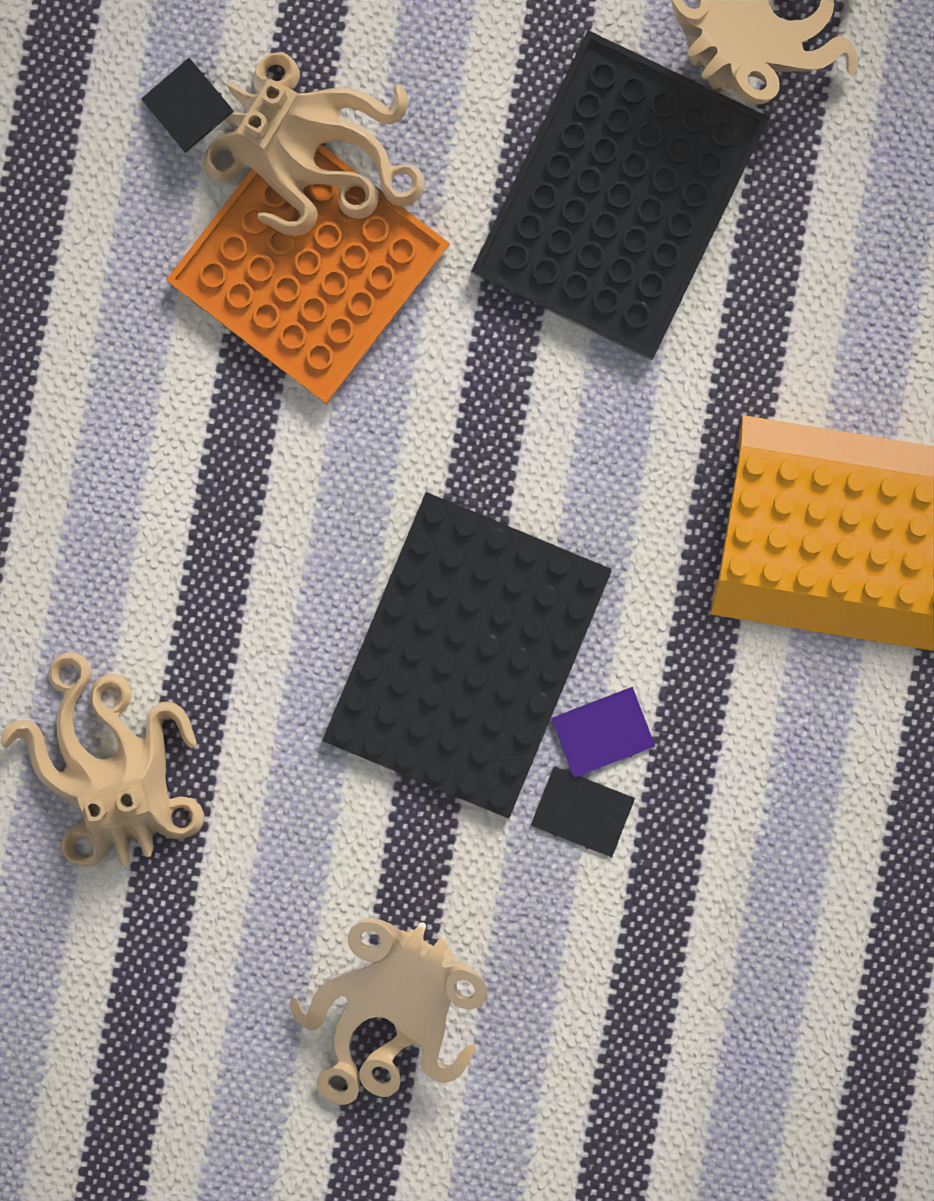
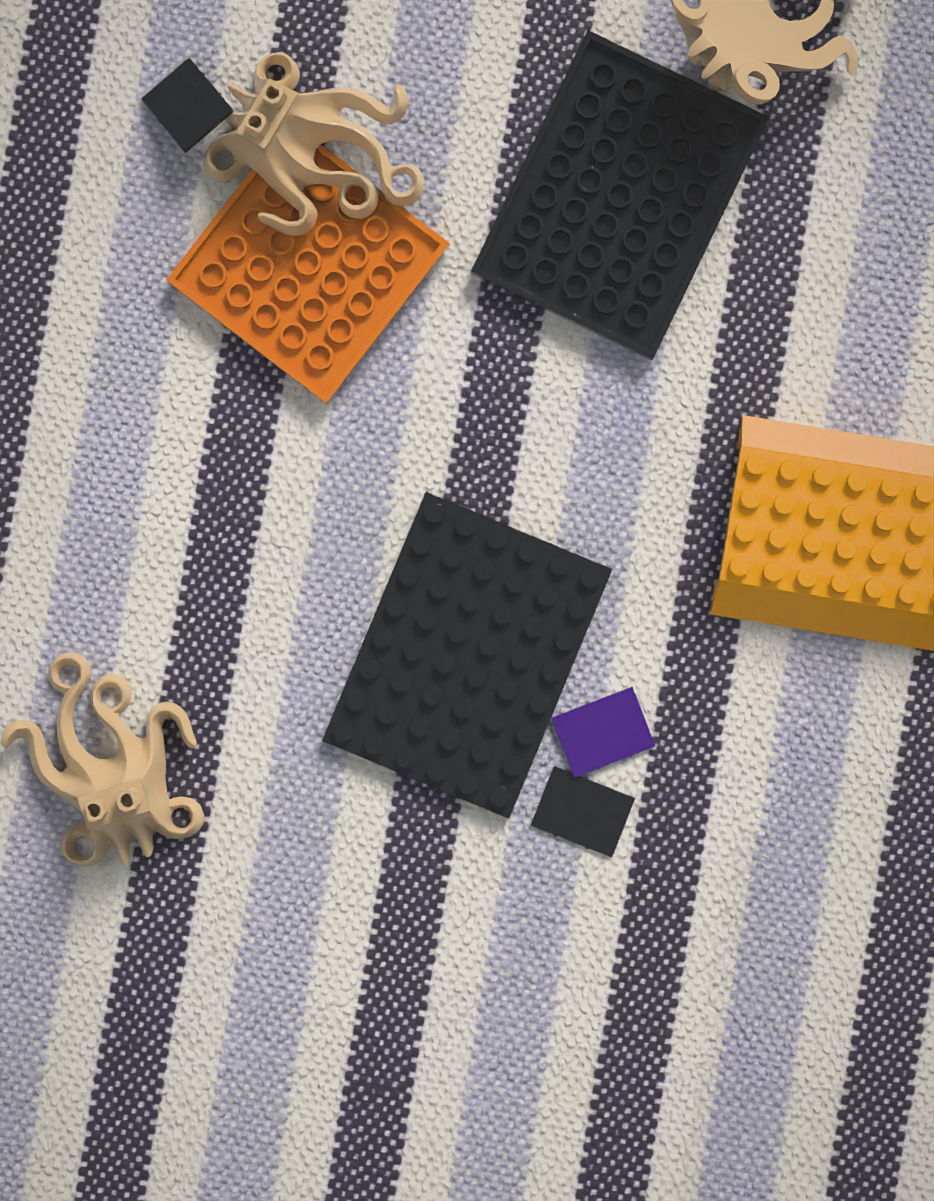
tan hips [290,918,487,1105] -> none

